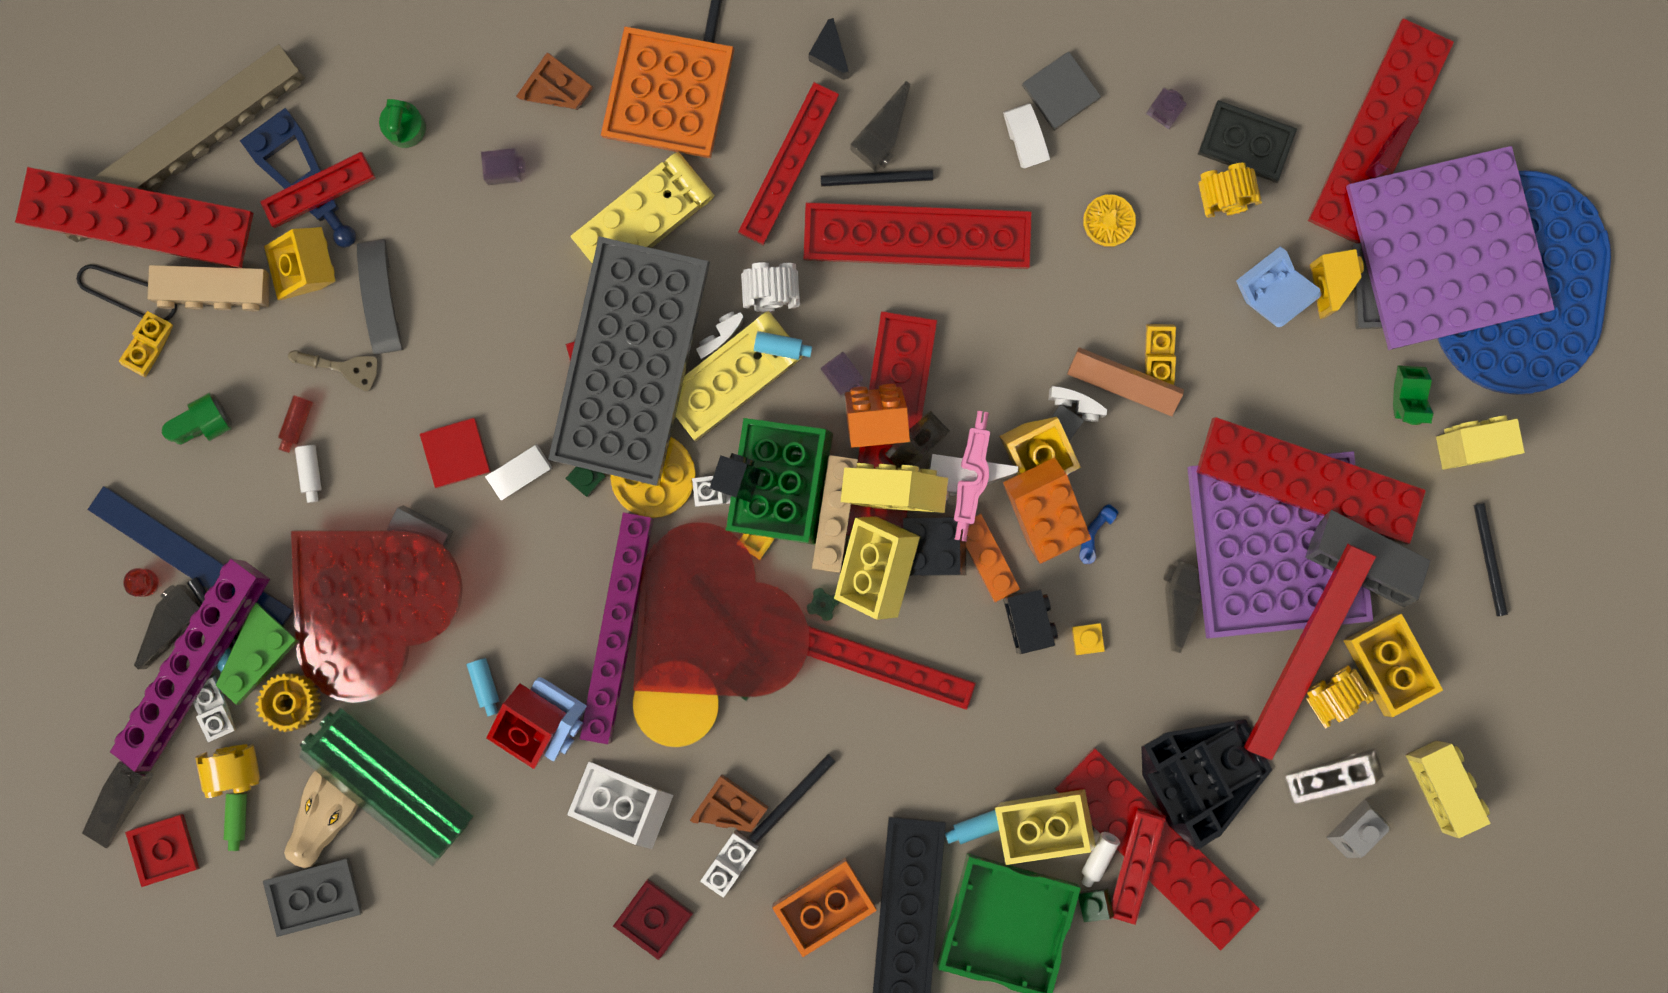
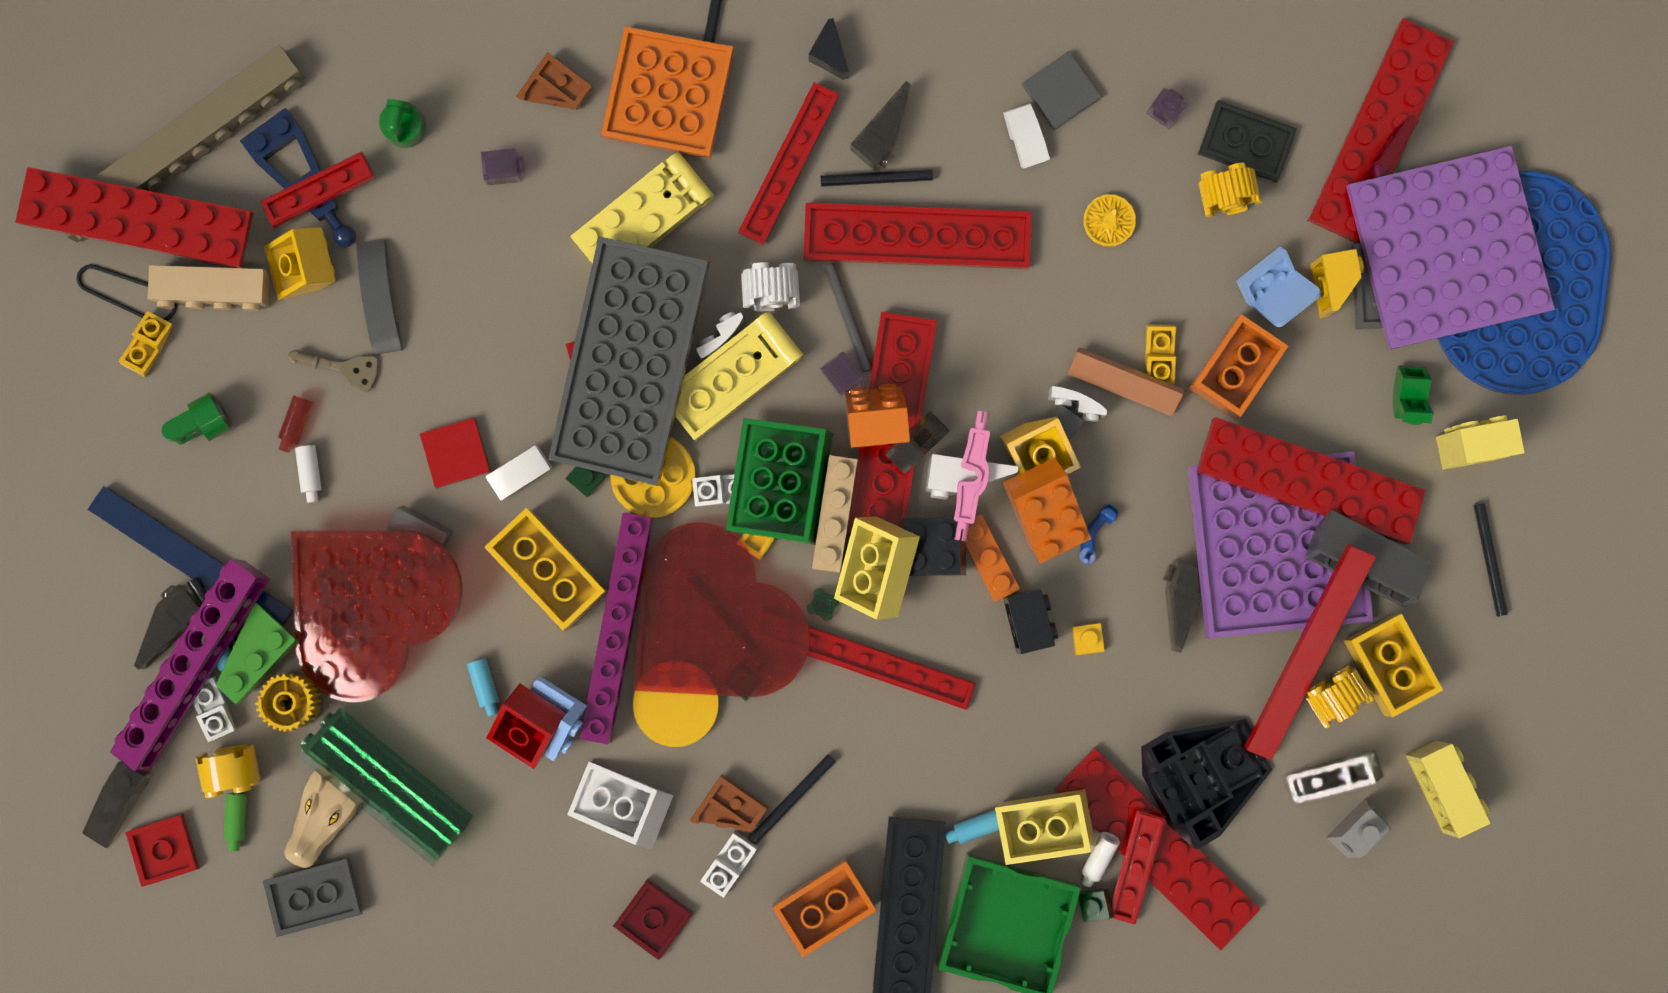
clear red wheel [123,568,159,597] -> none
black brick [709,453,762,502] -> none
medium azure cylinder [754,331,812,360] -> none
light yellow brick [841,463,948,513] -> none
none -> yellow brick [485,508,608,631]
none -> dark grey bar [824,263,873,373]
none -> orange brick [1188,314,1289,420]

